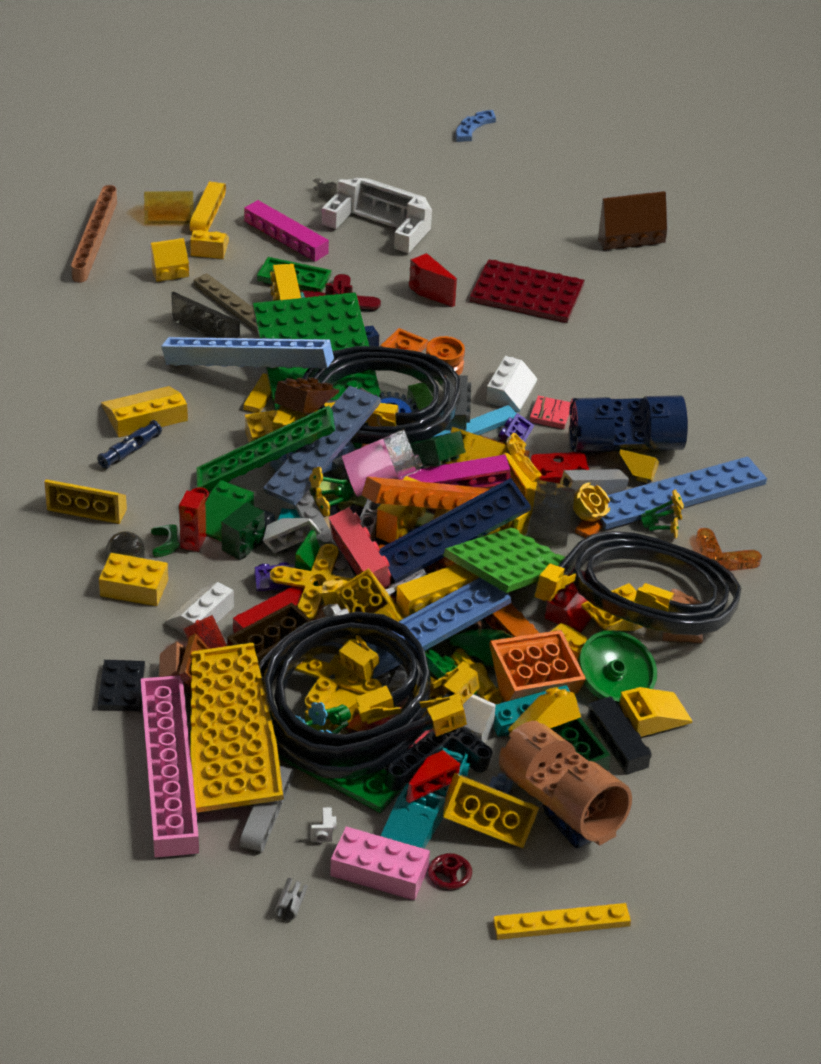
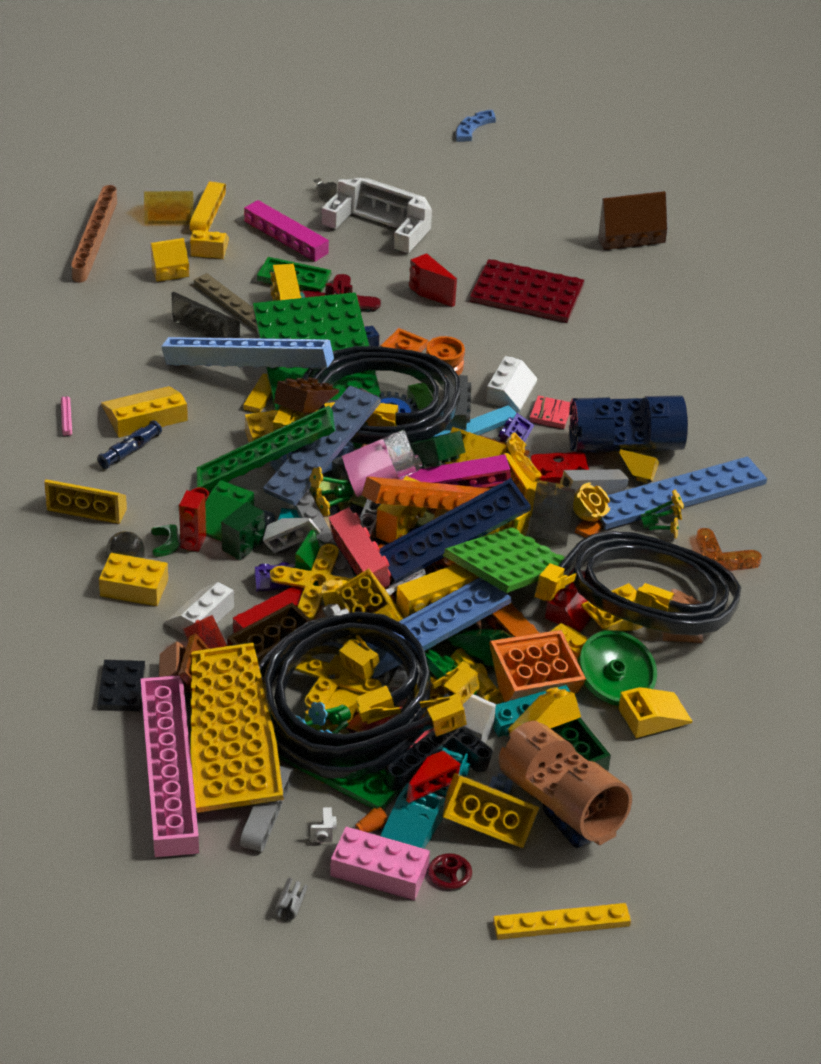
black brick [587,696,652,775] -> none
none -> bright pink axle [60,396,72,436]
none -> orange cone [355,807,388,833]

